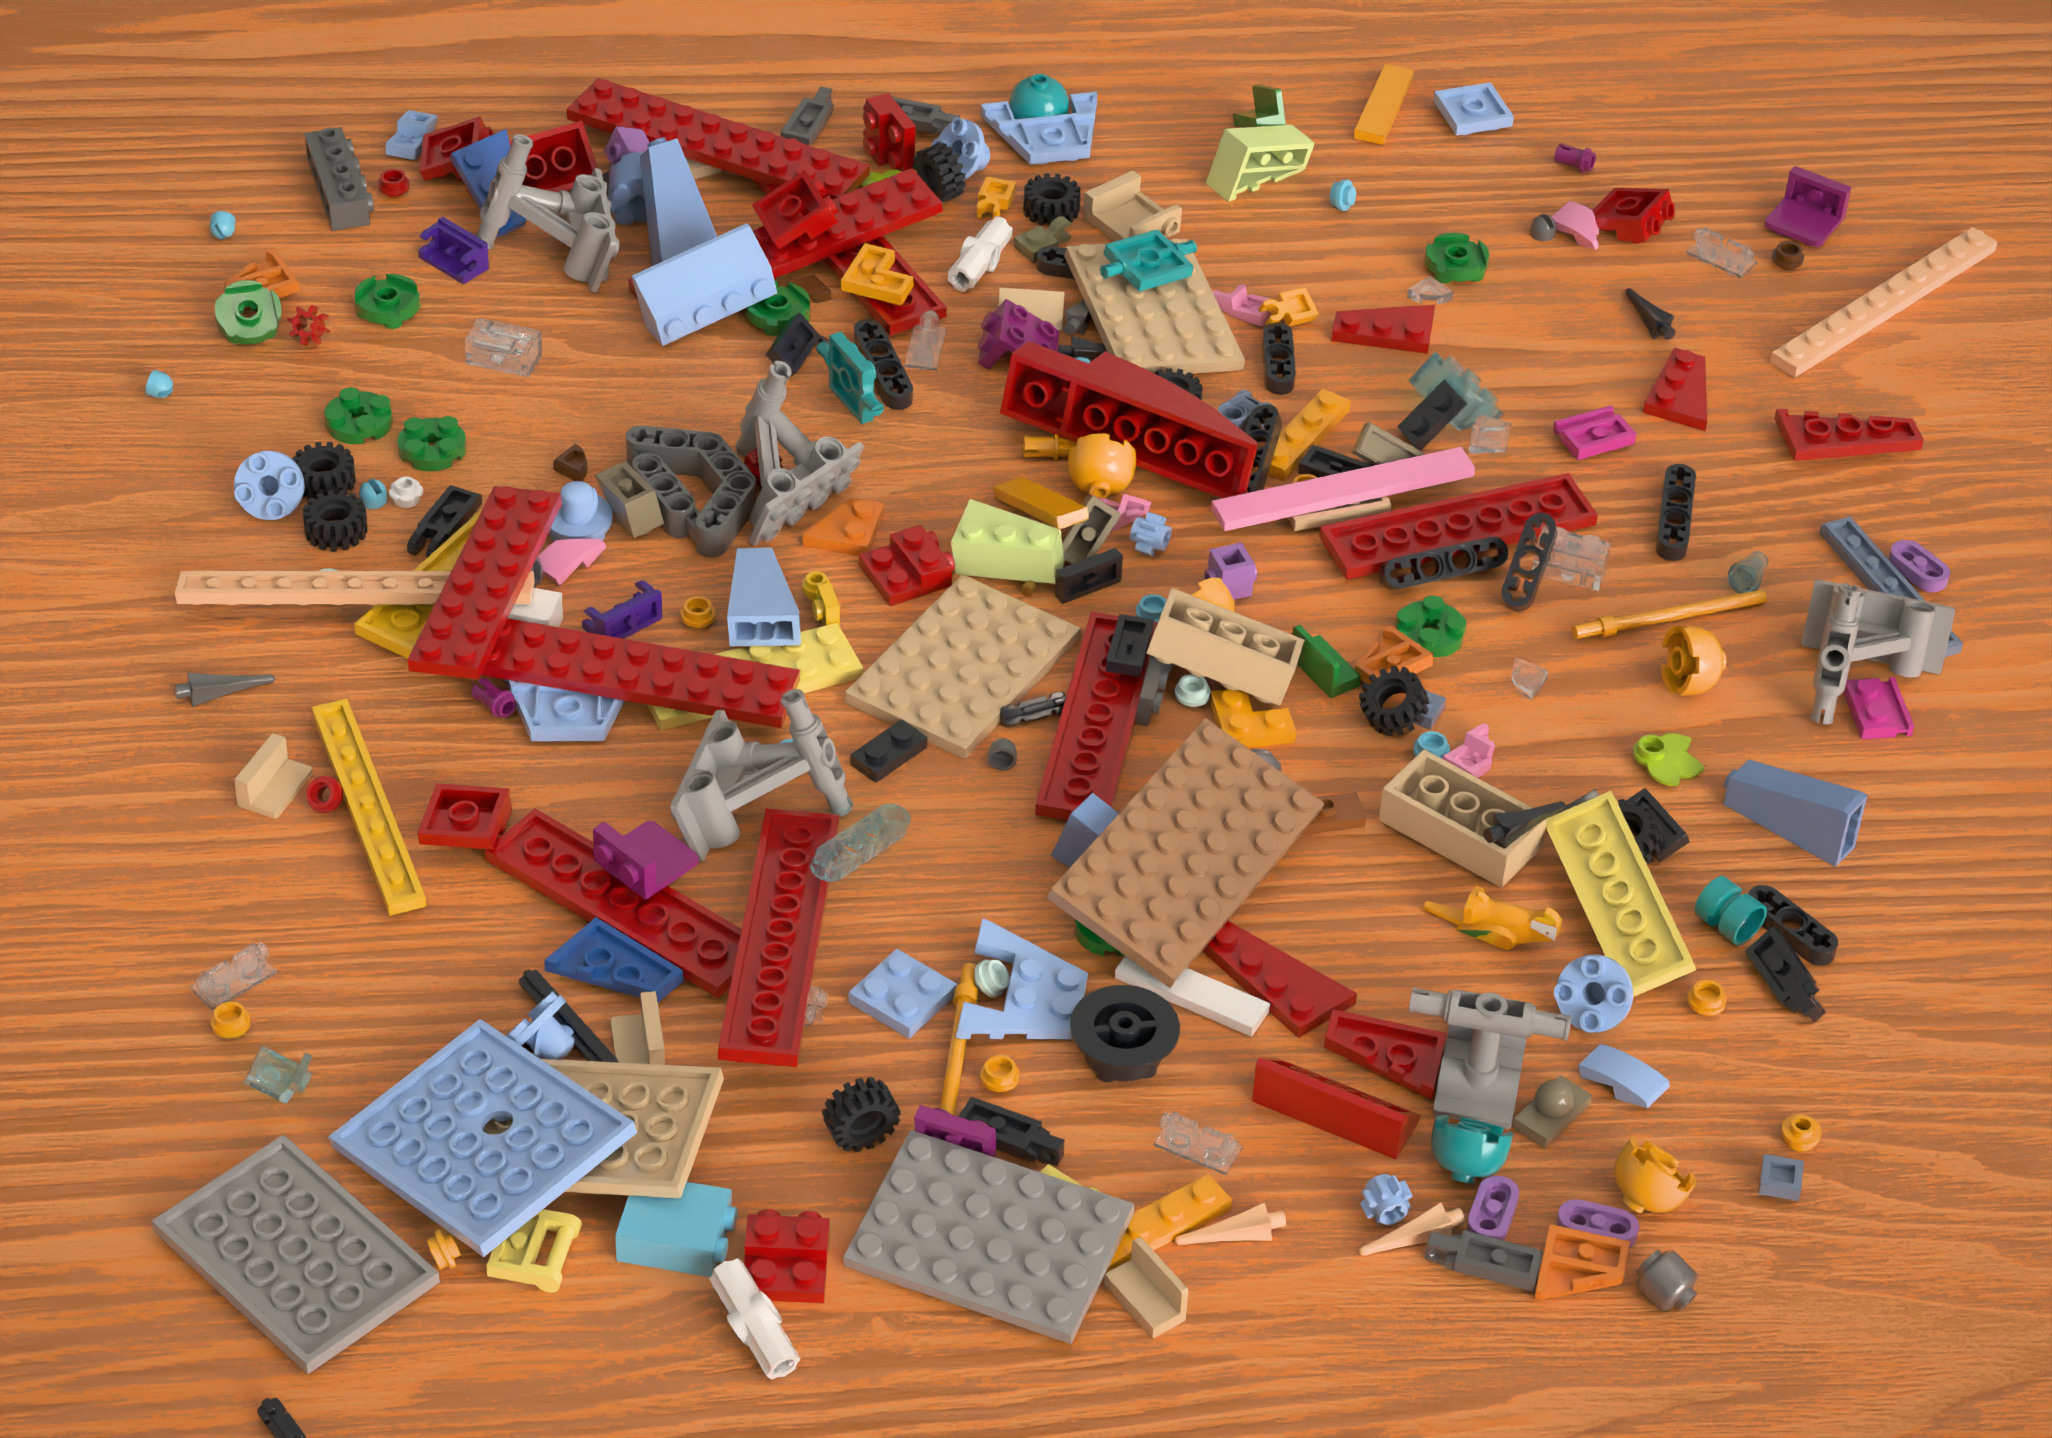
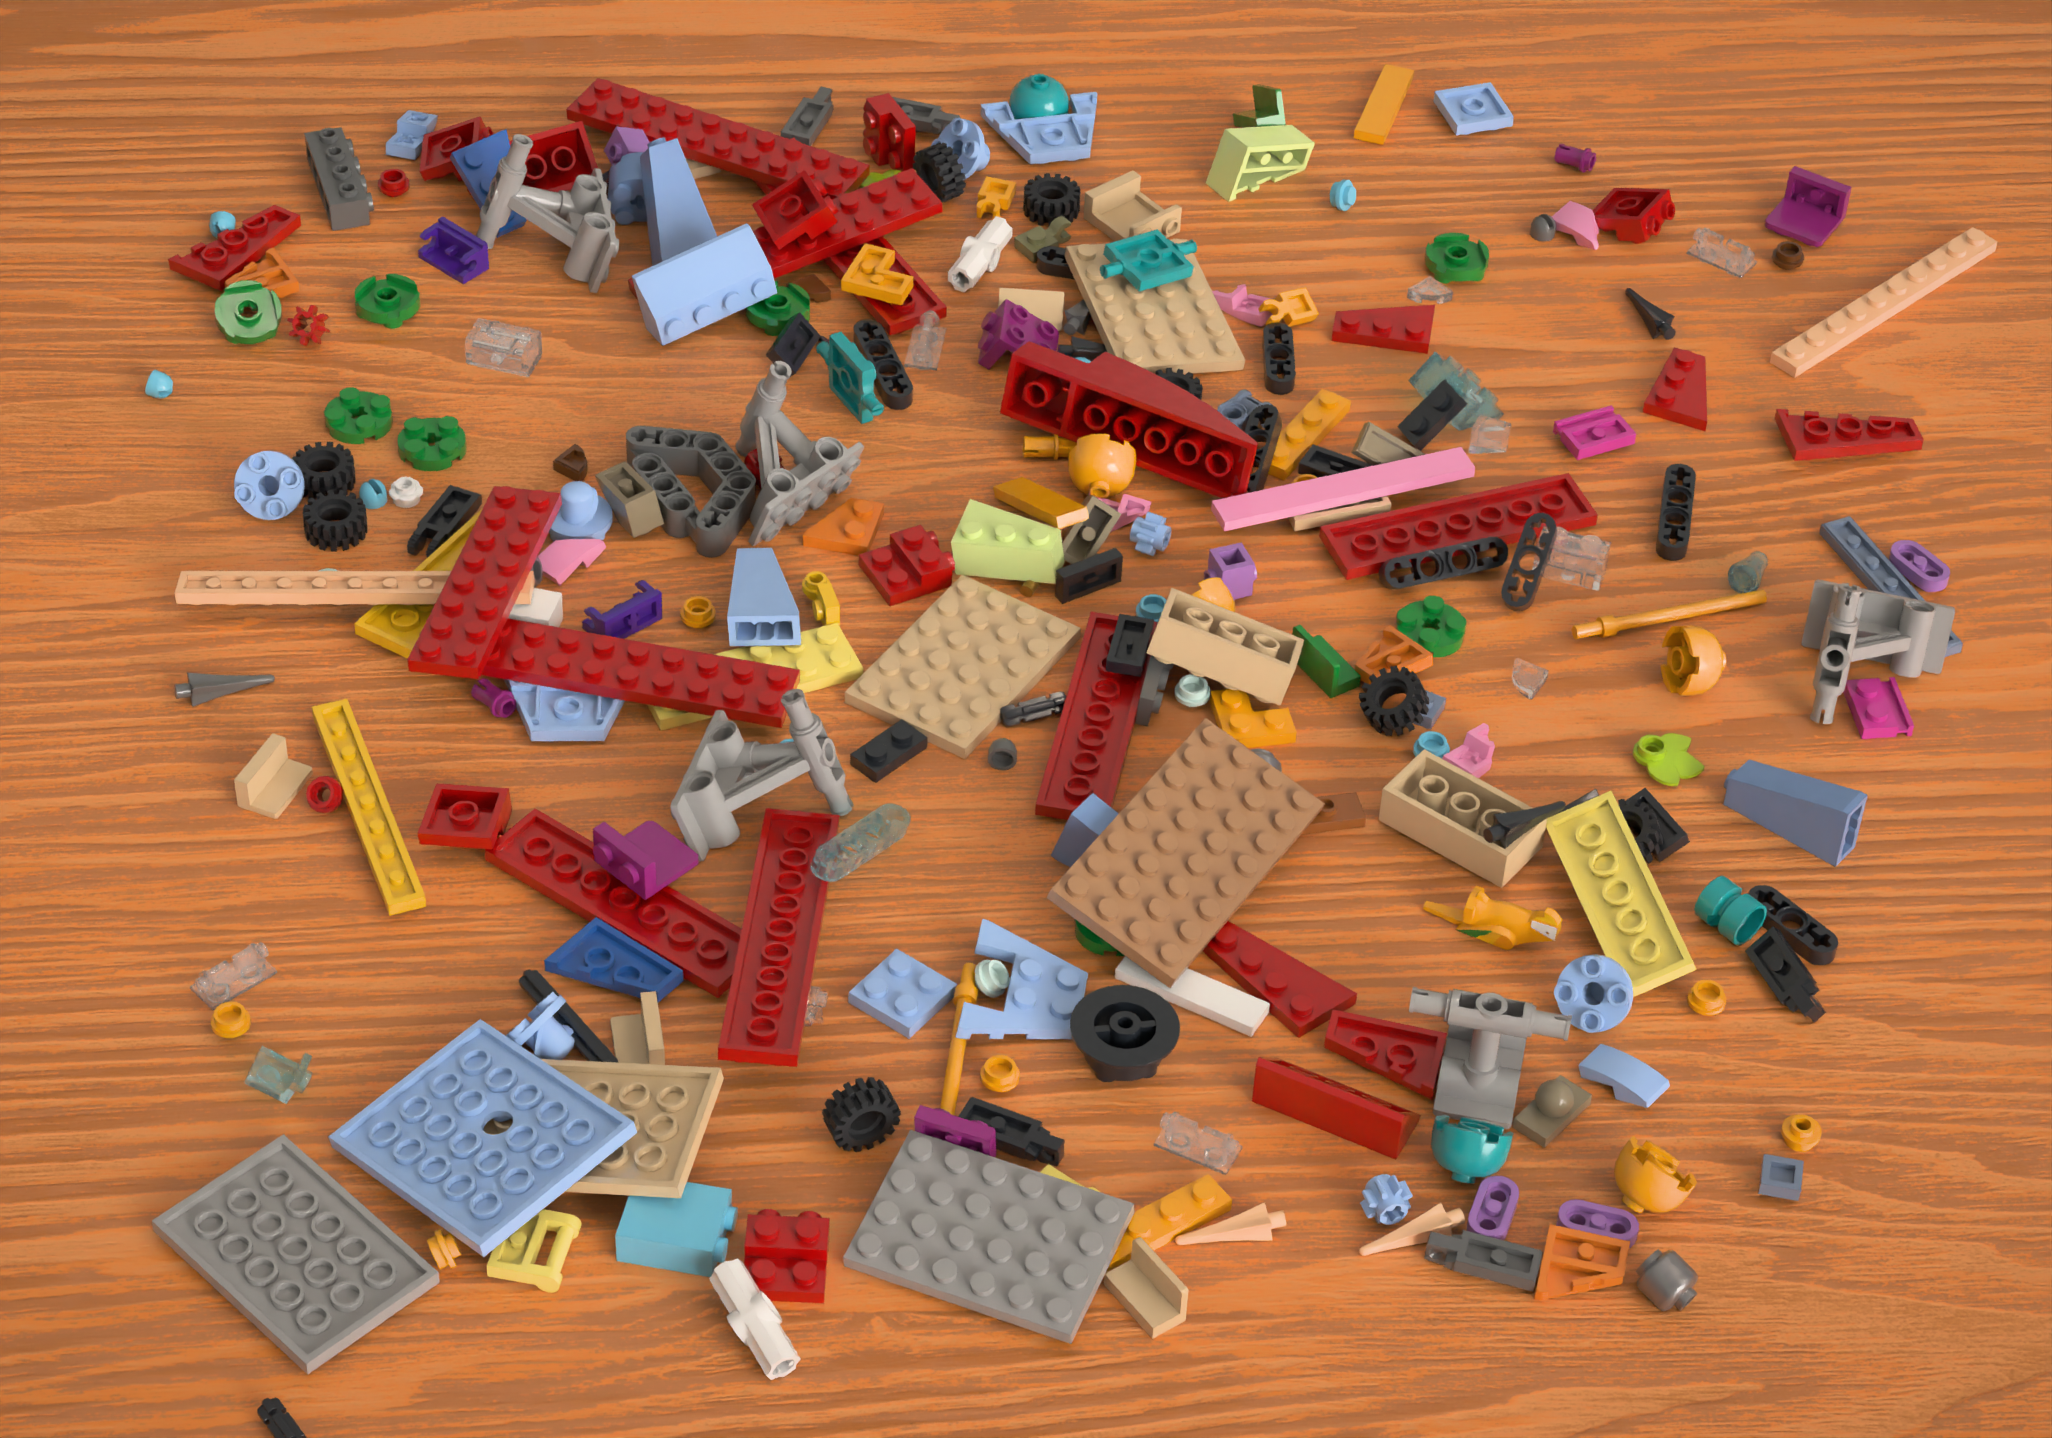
none -> red wing [168,205,301,291]

